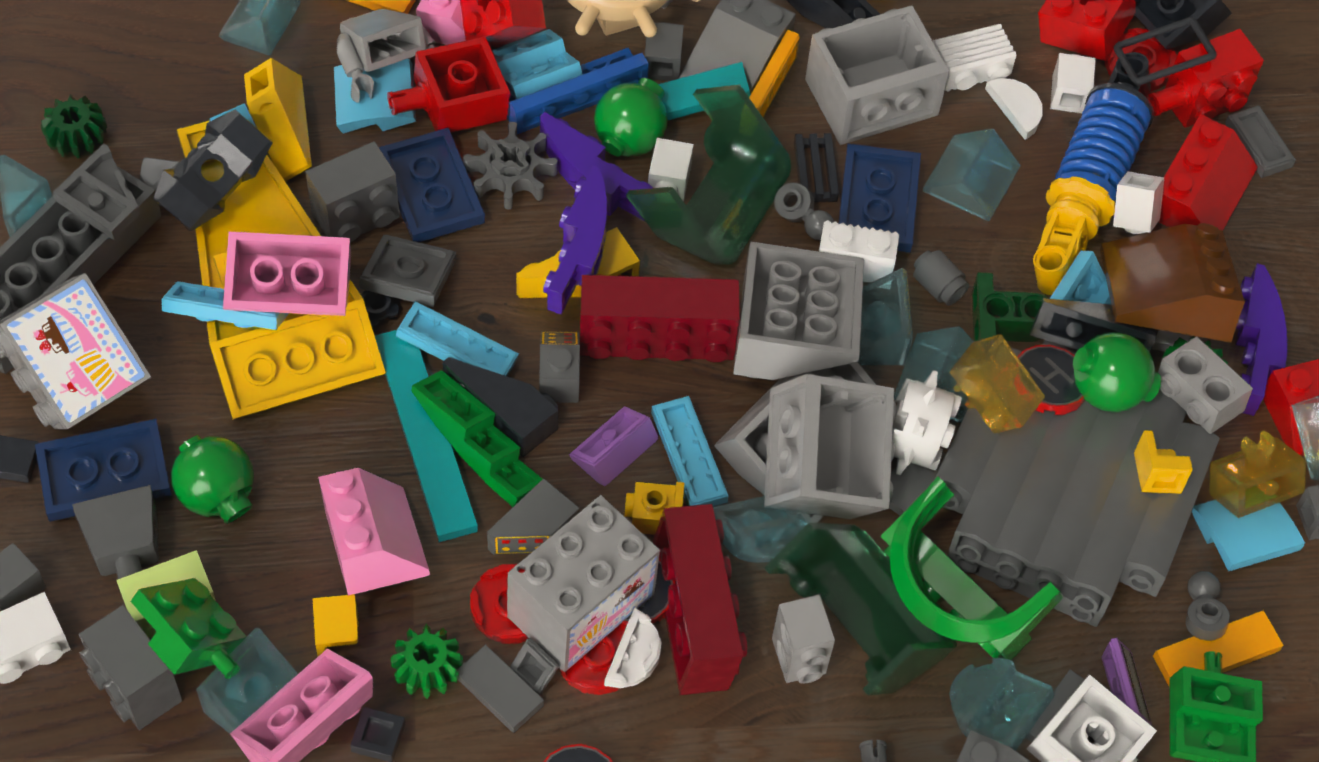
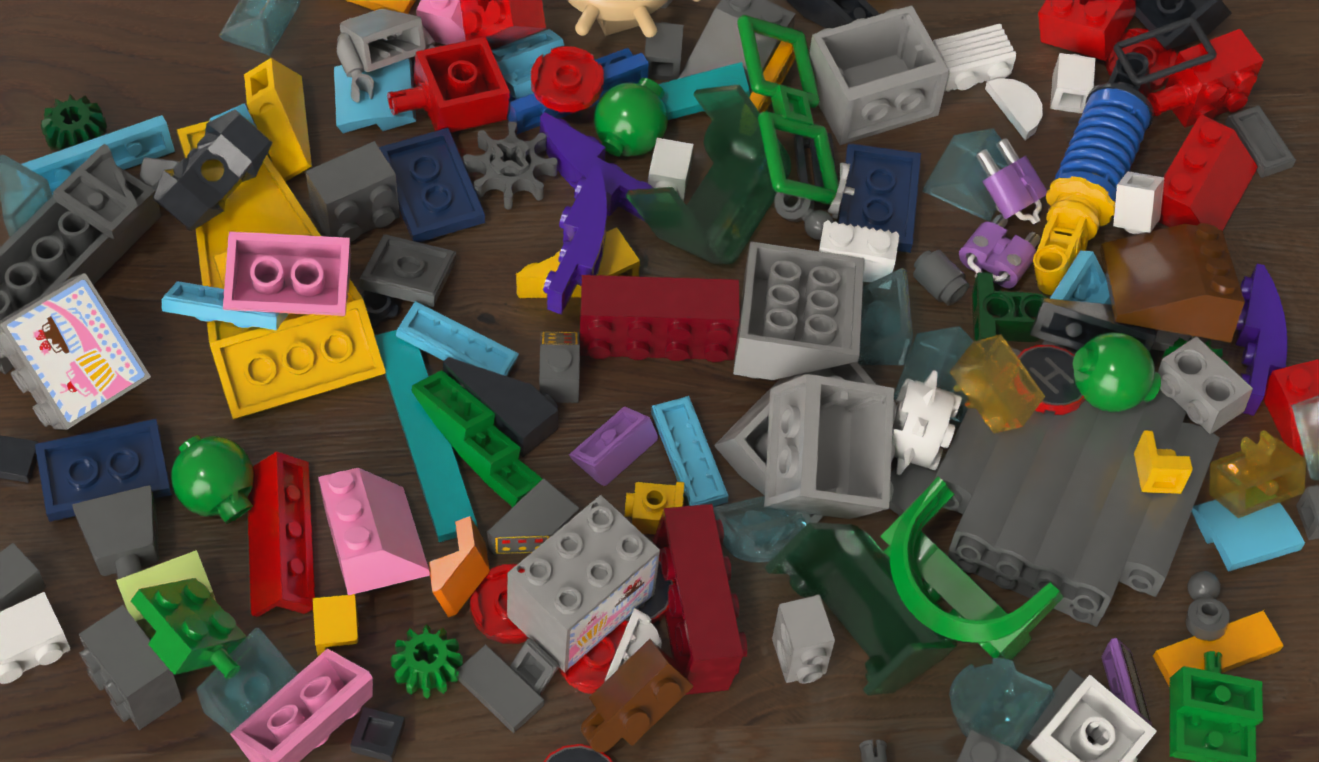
none -> medium azure plate [18,115,175,202]
none -> red panel [248,451,315,617]
none -> orange slope [429,516,490,618]
none -> red tile [531,46,604,112]
none -> reddish brown brick [581,639,694,753]
none -> green bar [737,15,839,205]
none -> light grey piece [828,162,855,219]
none -> medium lavender piece [959,215,1040,288]
none -> medium lavender piece [976,138,1047,224]

